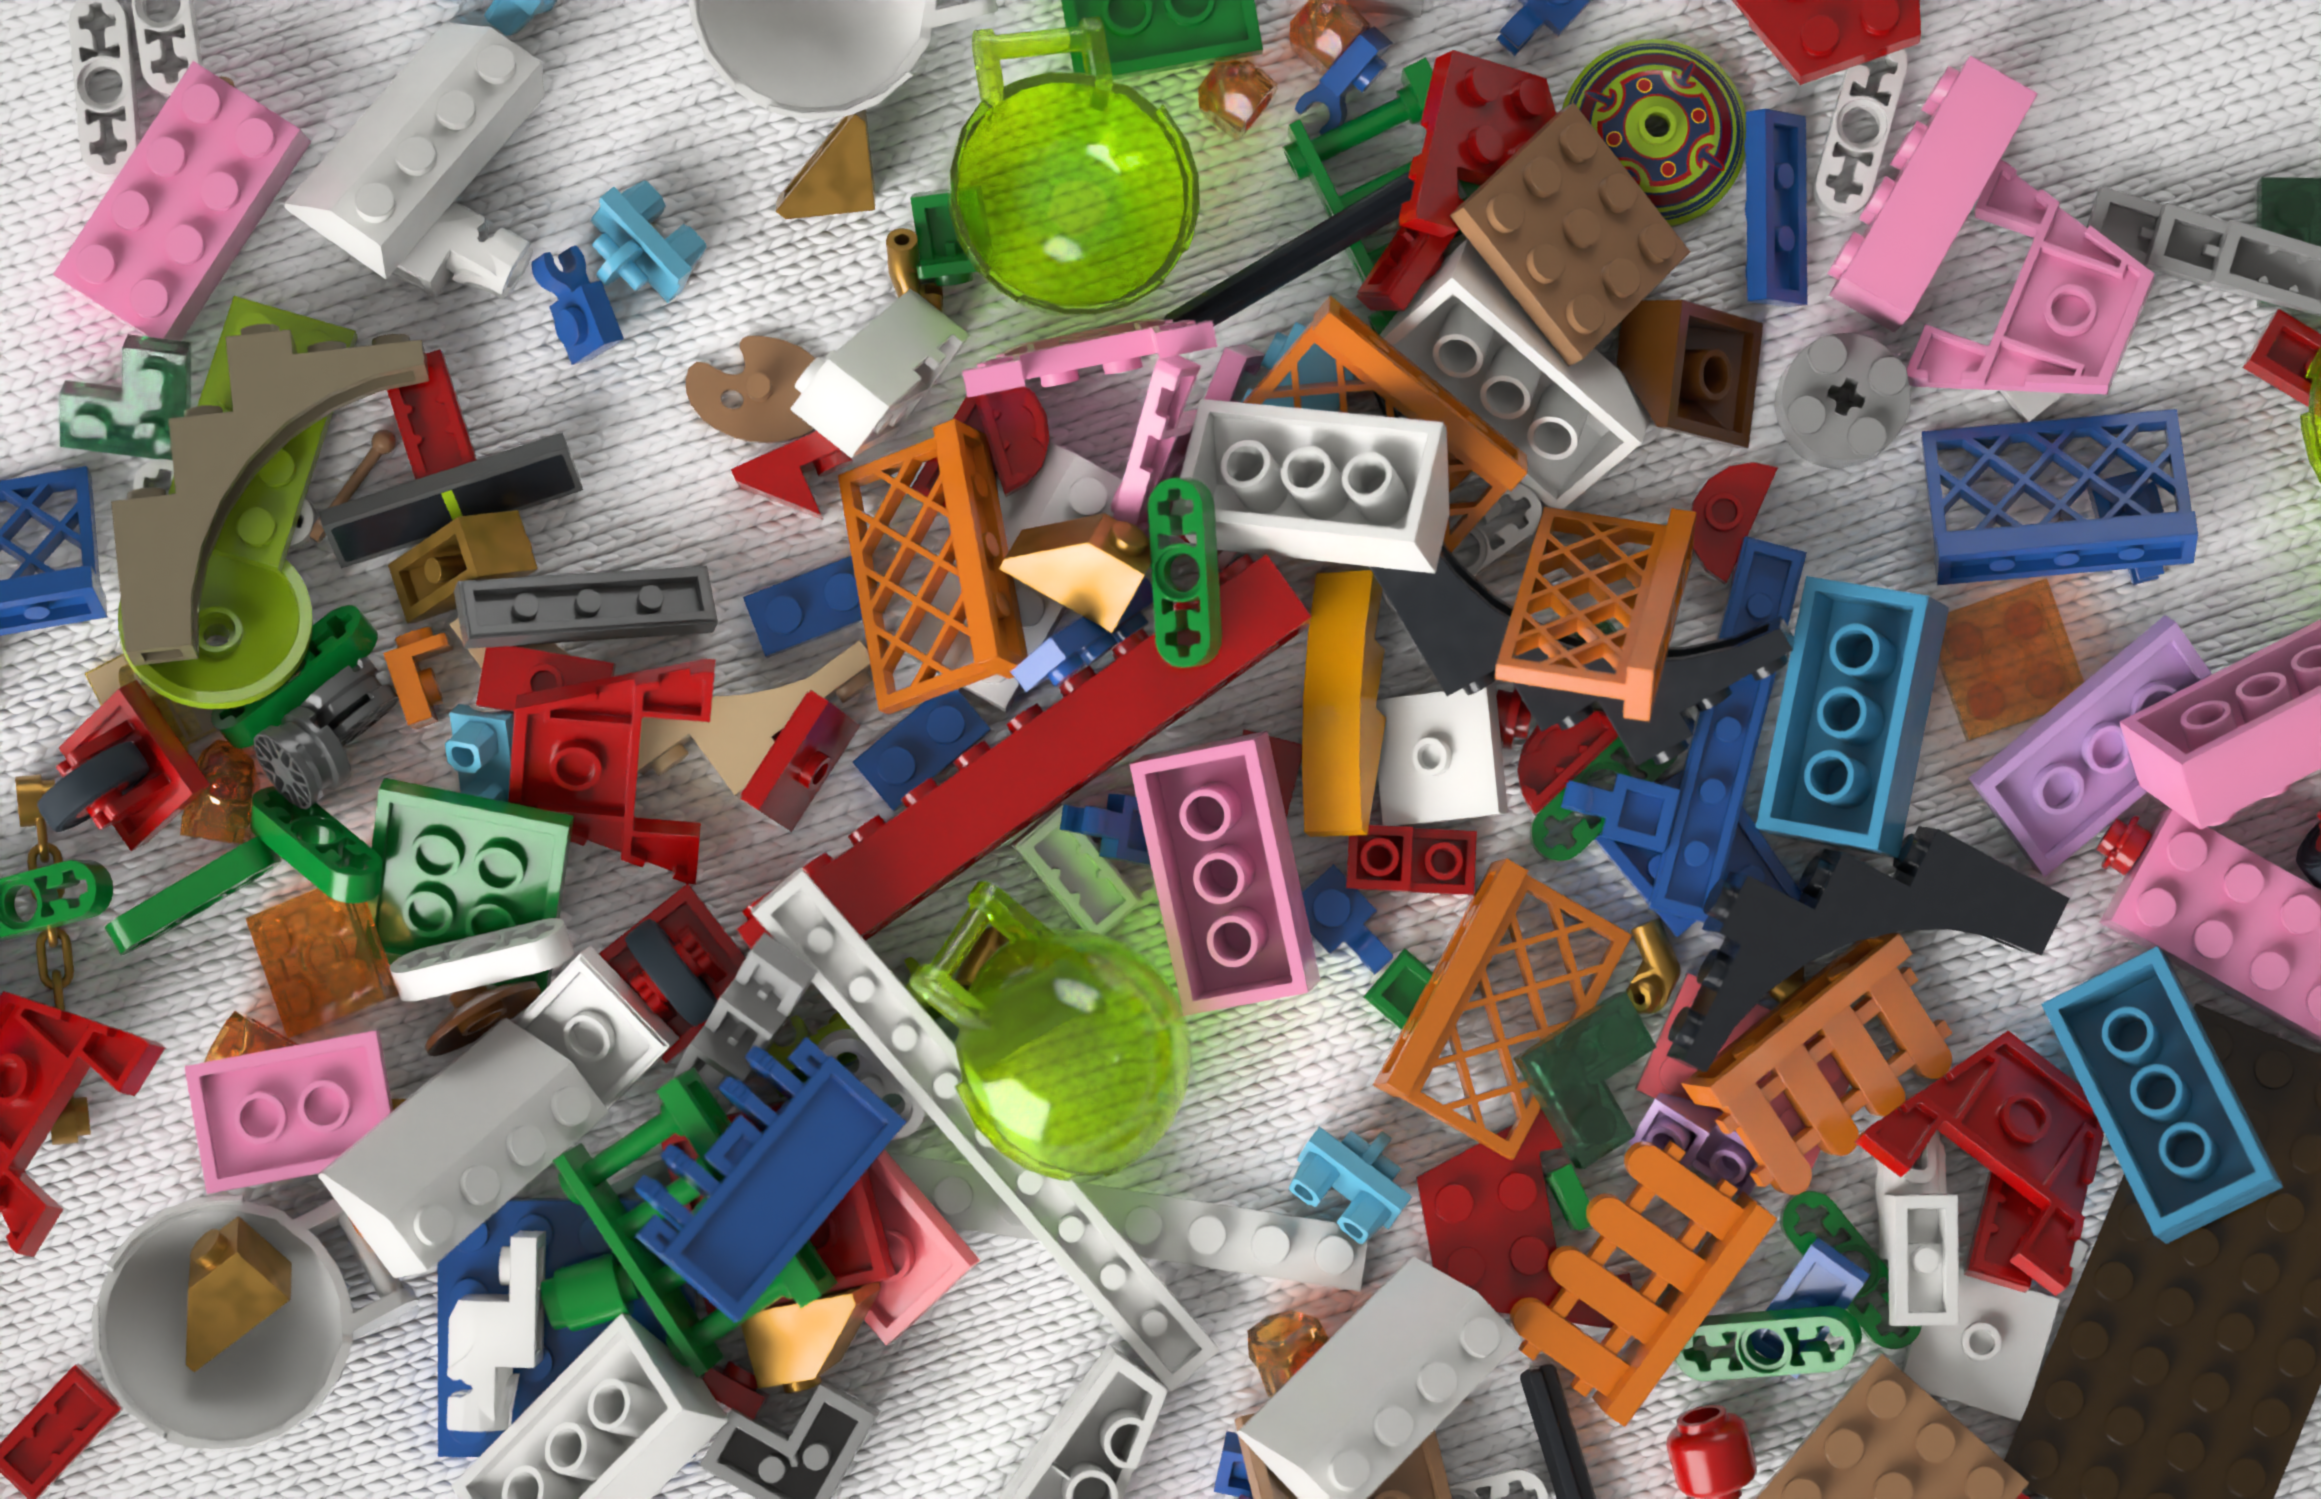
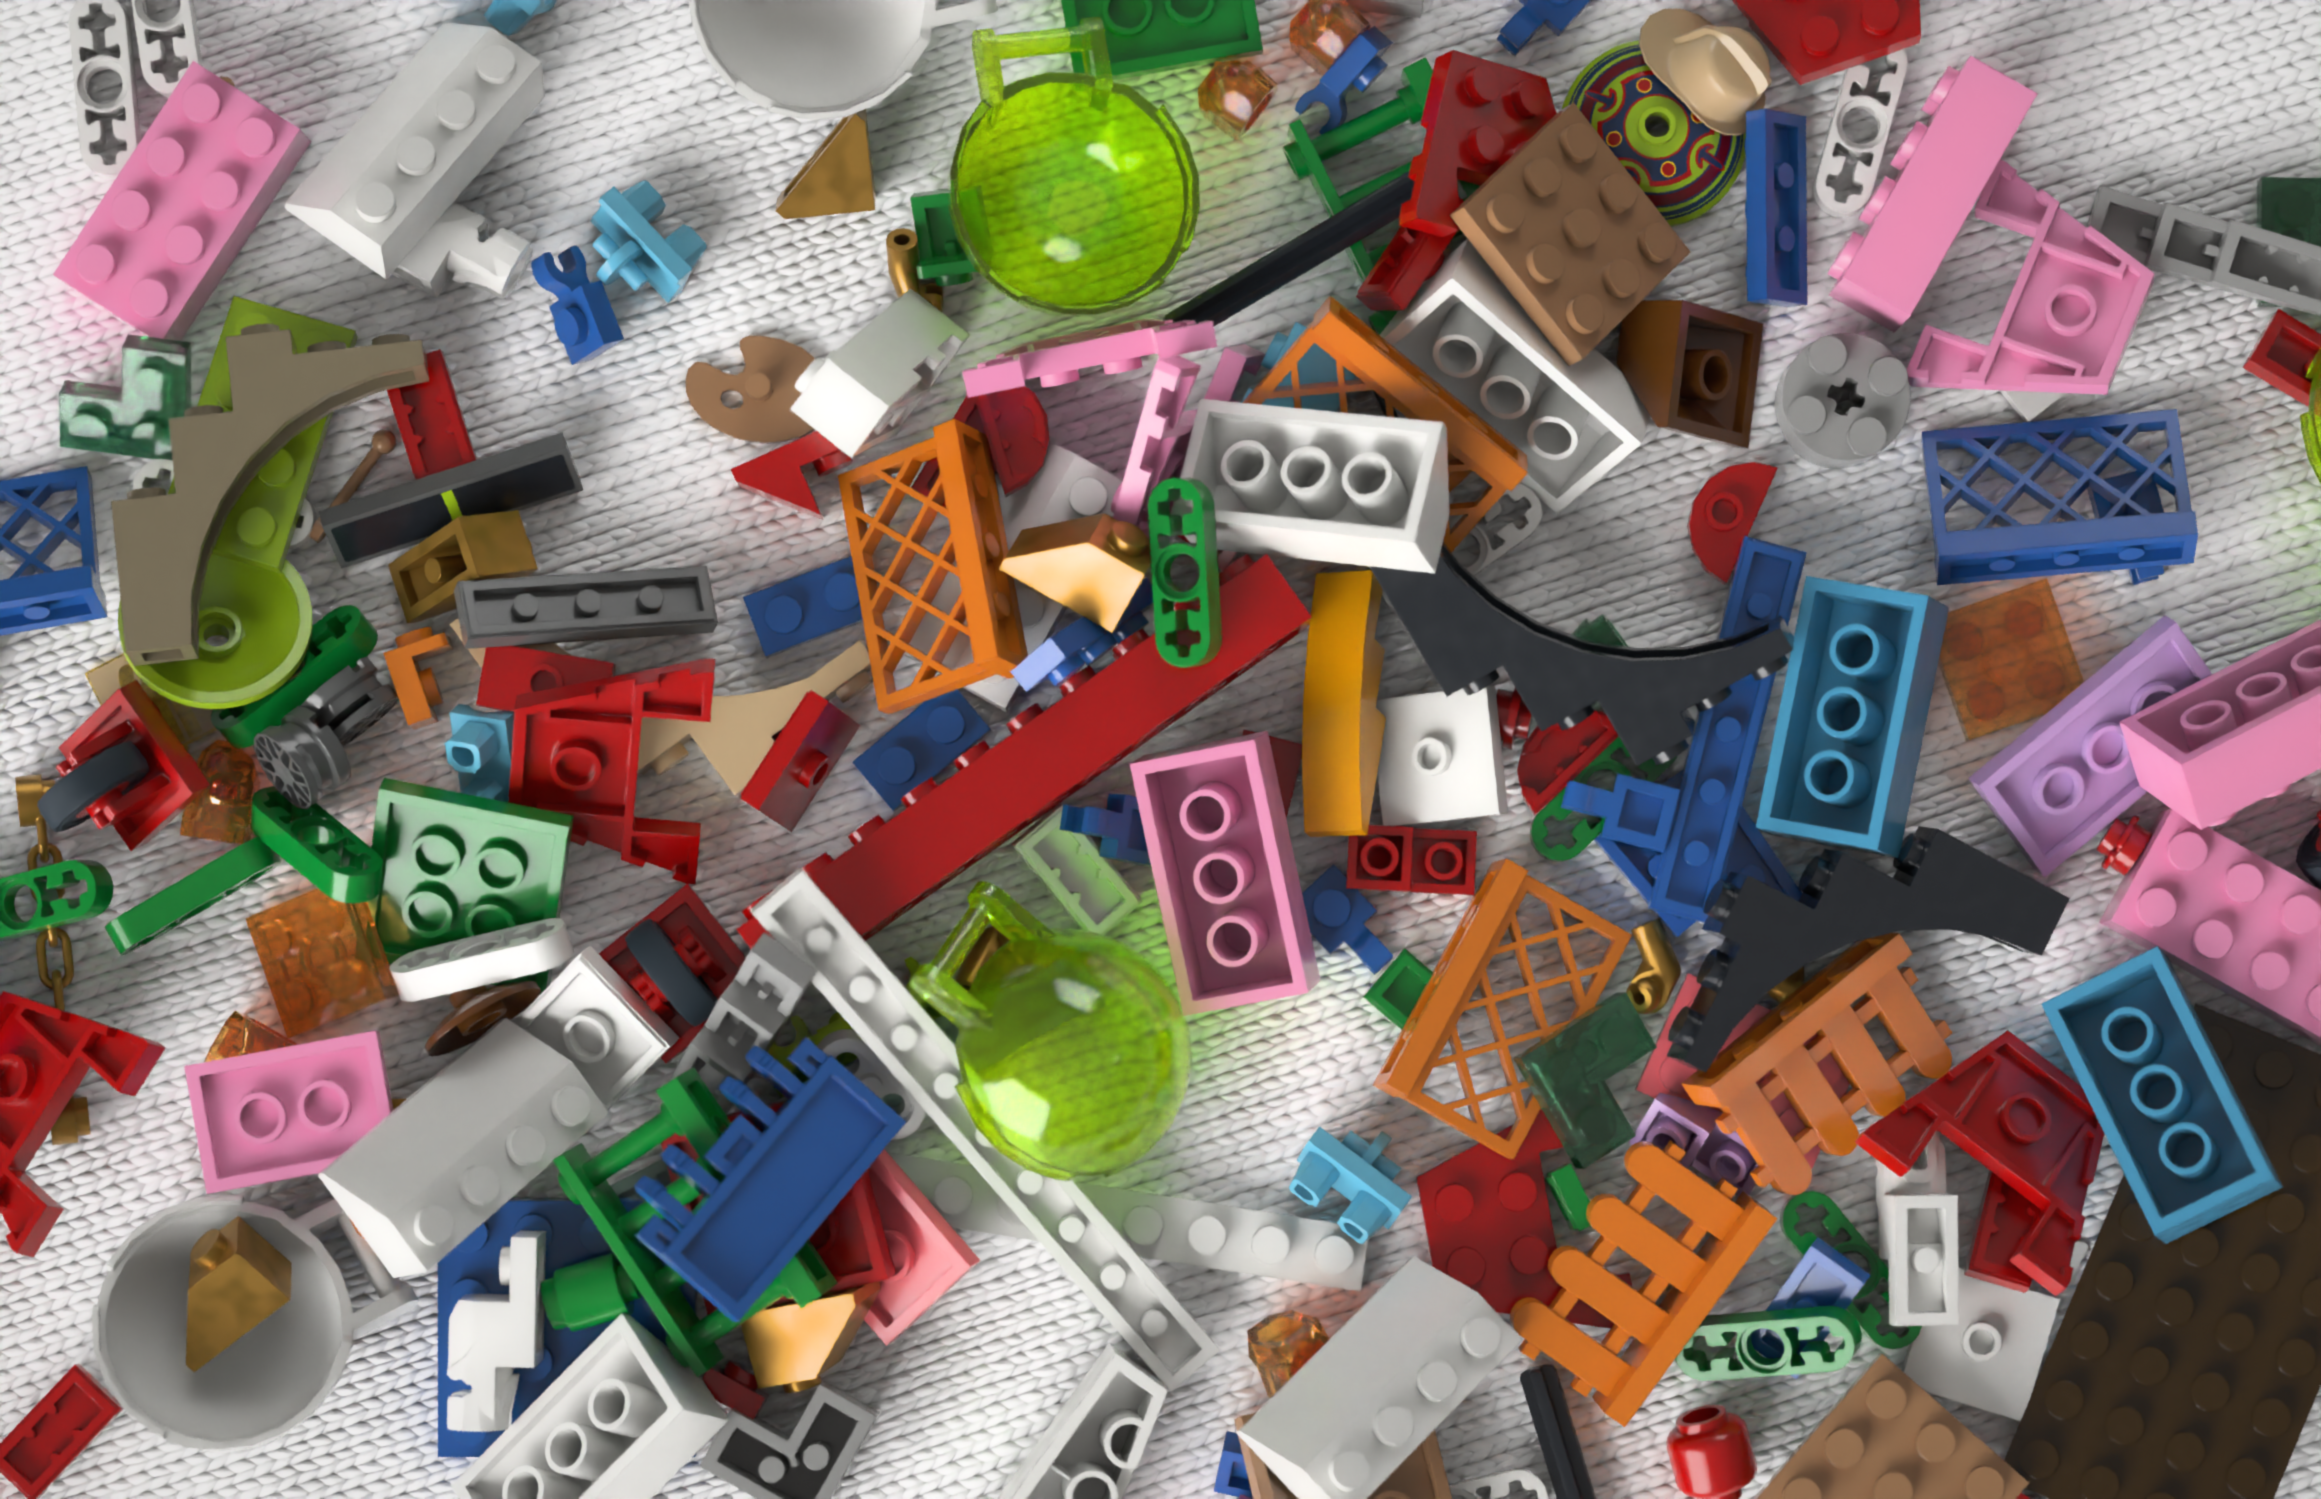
orange fence [1495,506,1697,721] -> none
none -> tan piece [1639,9,1772,135]

